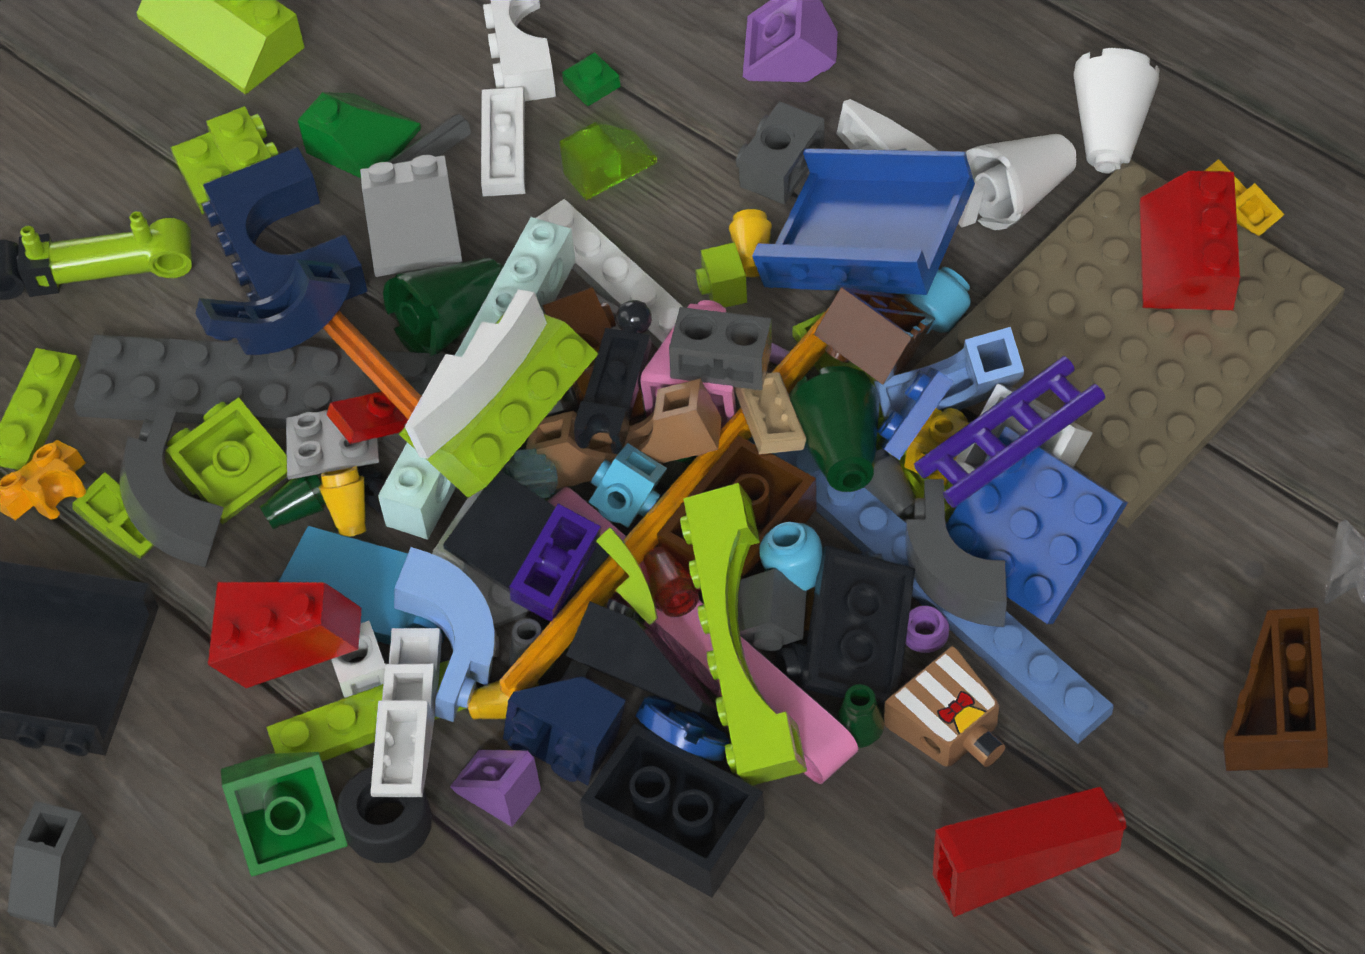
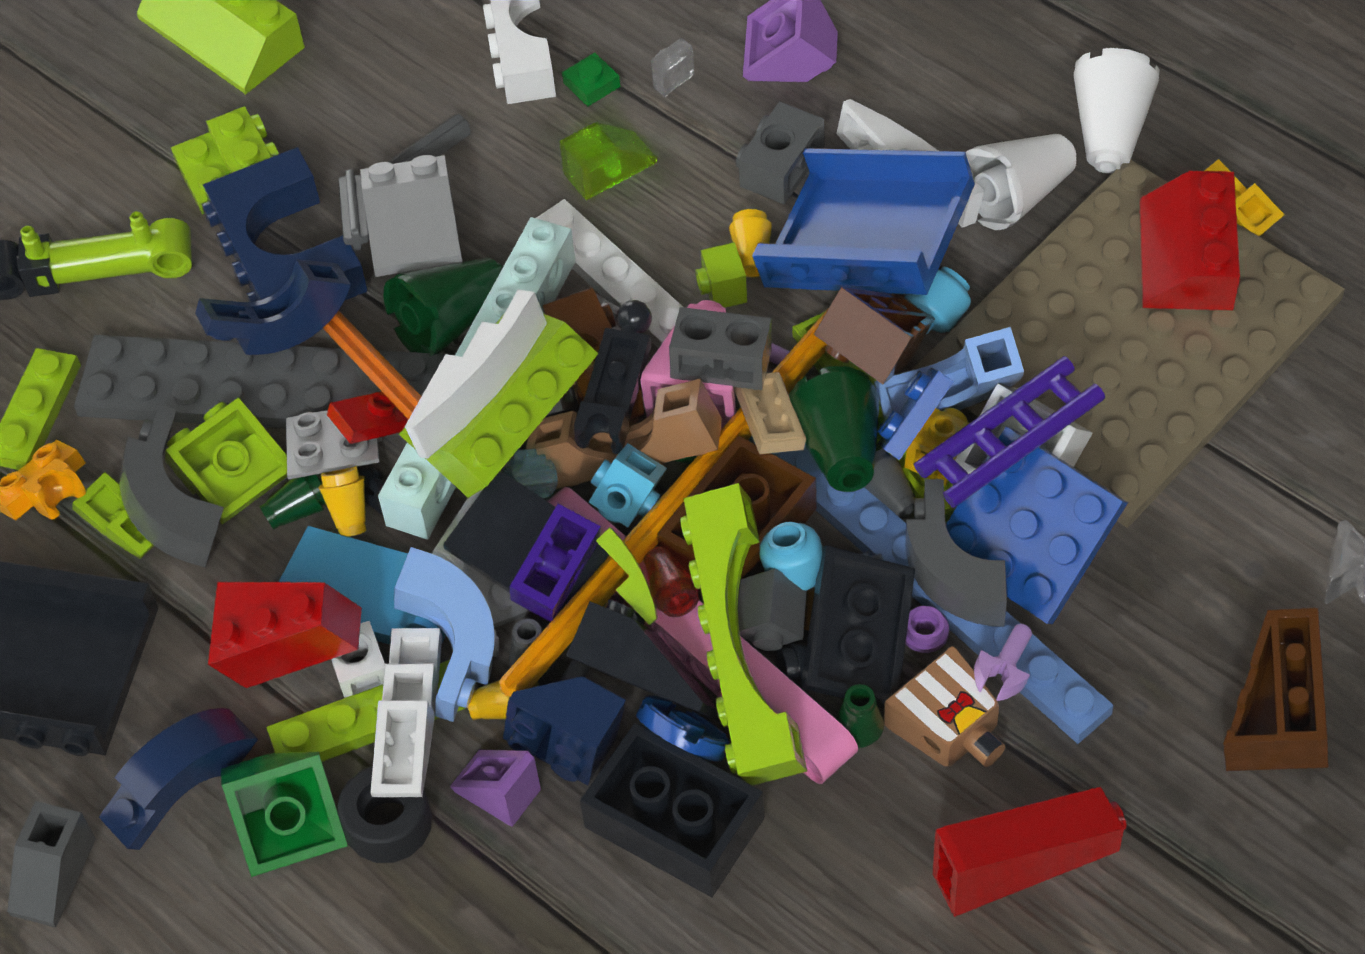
green slope [298,92,421,178] -> none
white plate [481,87,525,196] -> none
none -> dark blue arch [99,708,258,850]
none -> dark grey axle [338,169,369,250]
none -> clear plate [651,38,694,97]
none -> lavender bar [974,624,1032,701]

